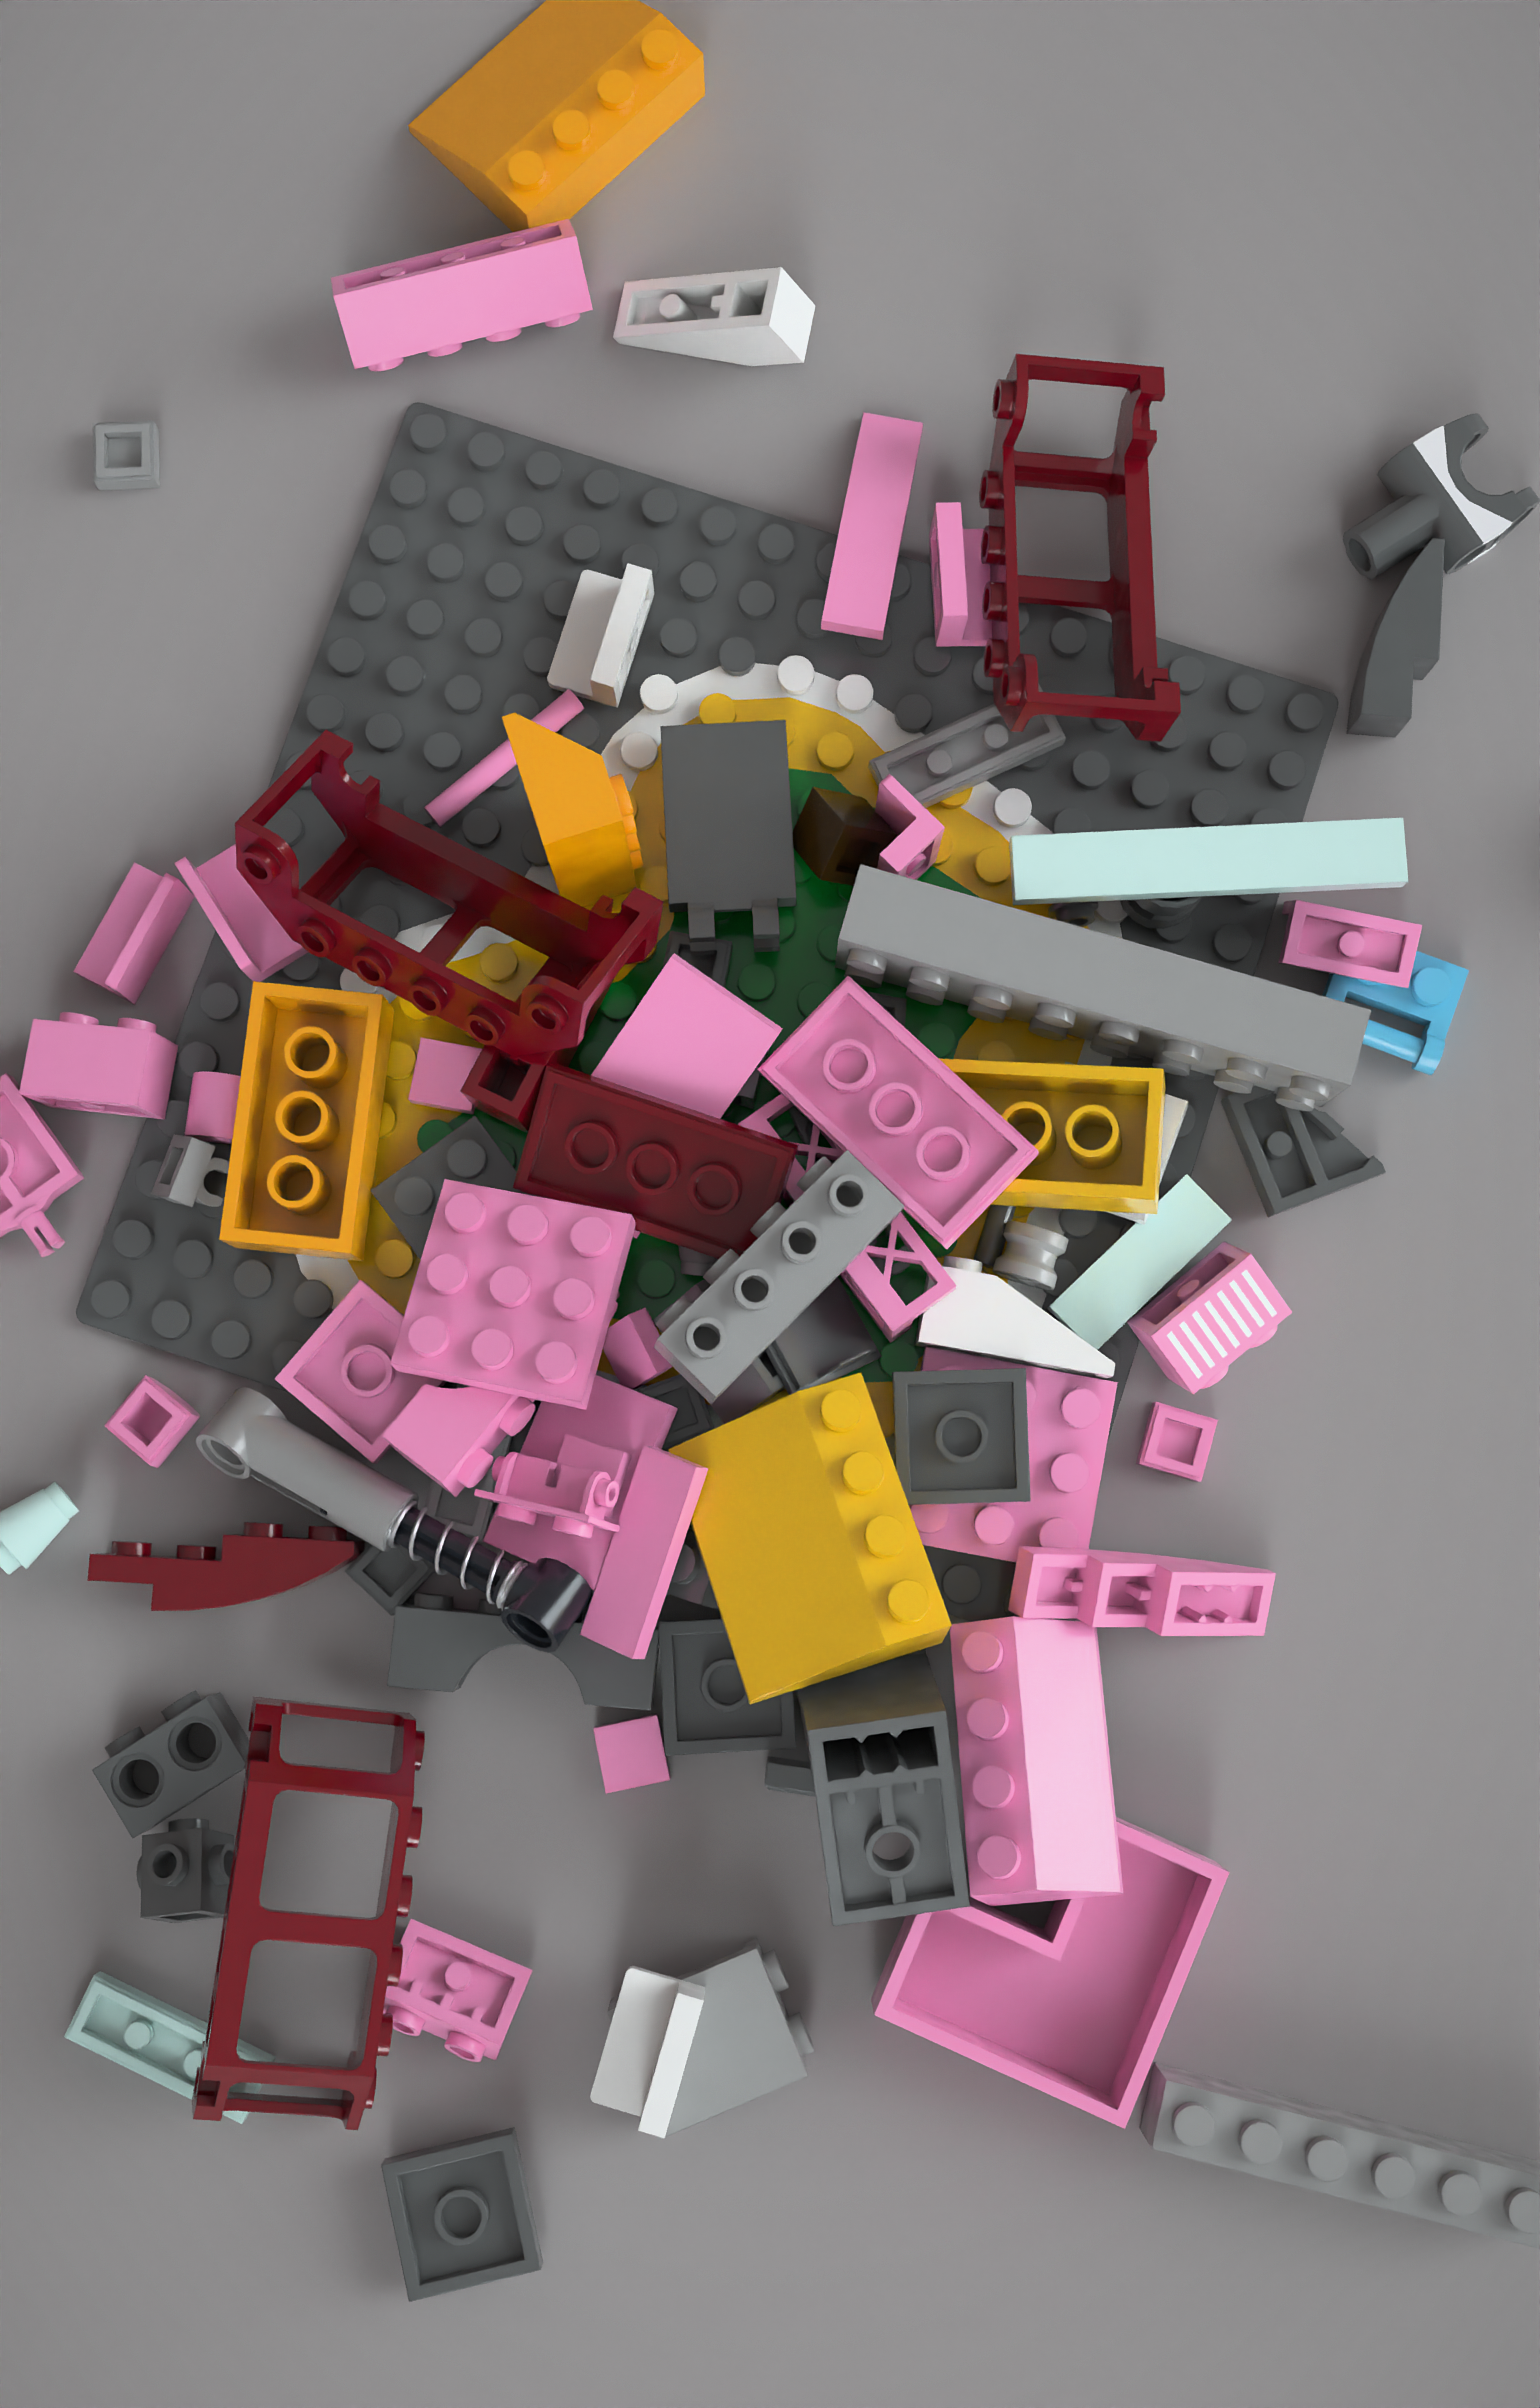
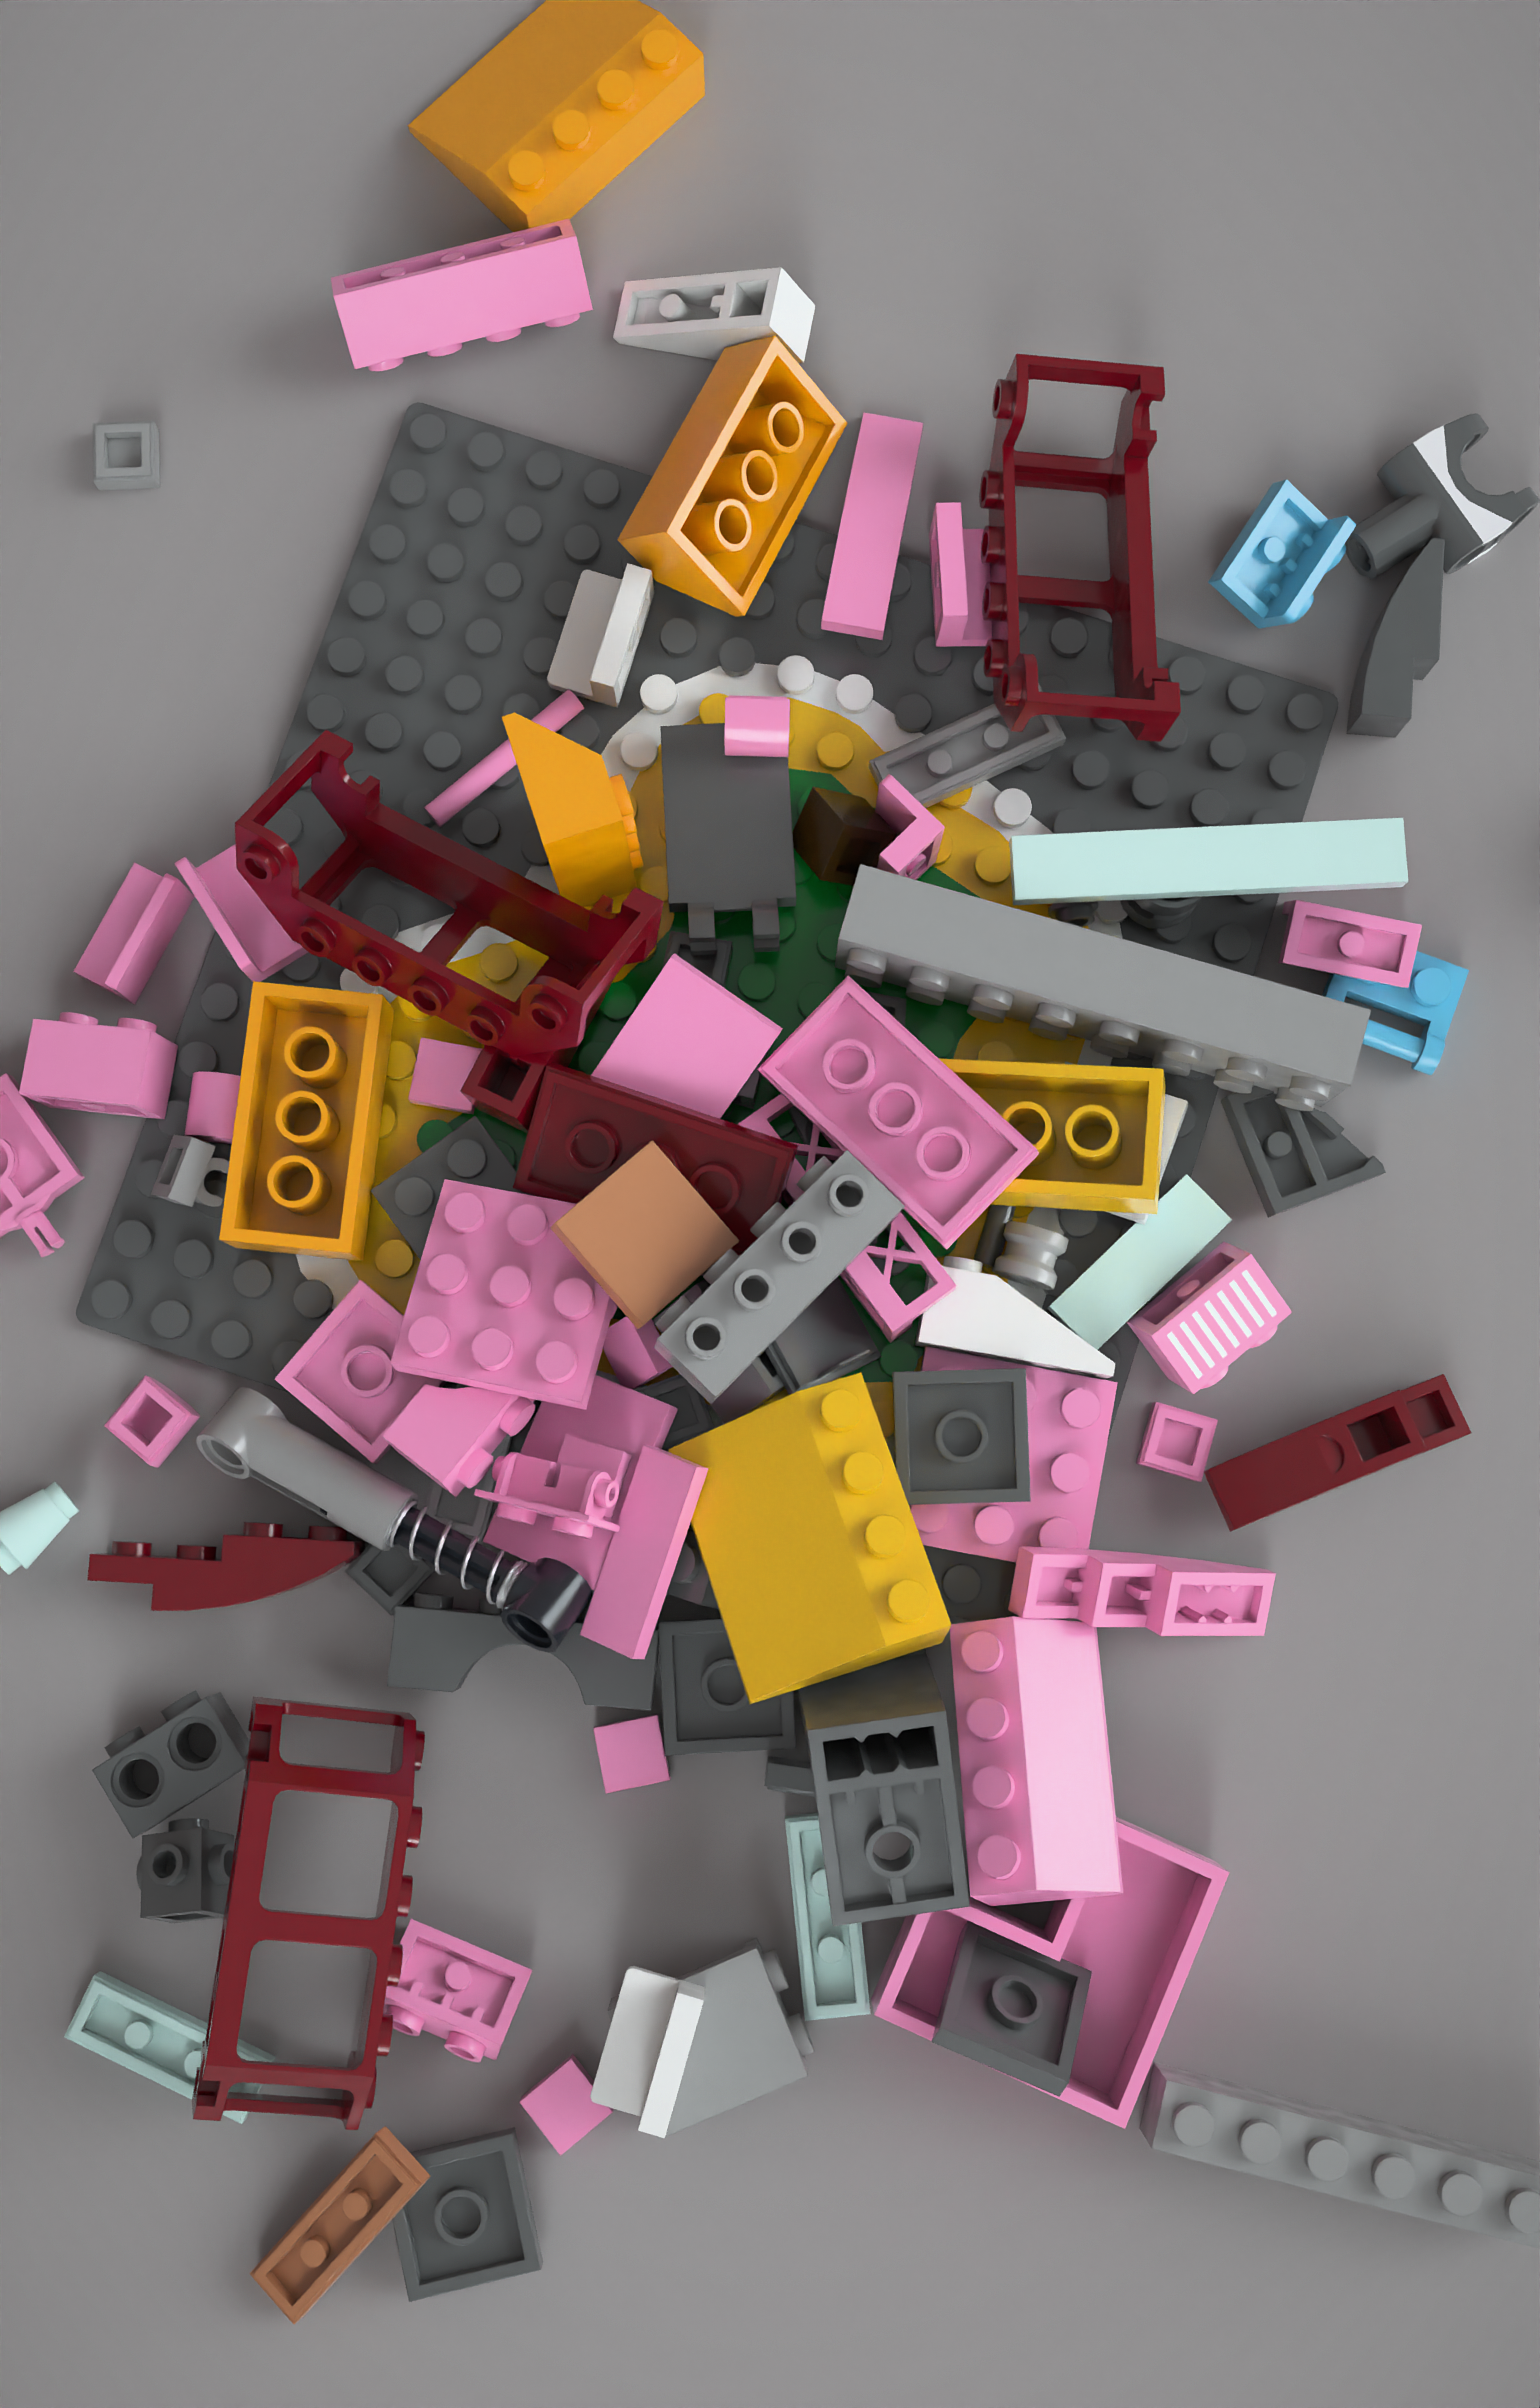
none -> nougat tile [249,2126,431,2324]
none -> bright pink tile [519,2054,613,2156]
none -> nougat tile [550,1140,739,1329]
none -> light orange slope [617,336,847,617]
none -> bright pink brick [724,695,790,757]
none -> light aqua tile [785,1813,871,2021]
none -> dark grey plate [932,1921,1092,2097]
none -> dark red slope [1204,1374,1471,1532]
none -> medium azure bracket [1208,480,1356,629]

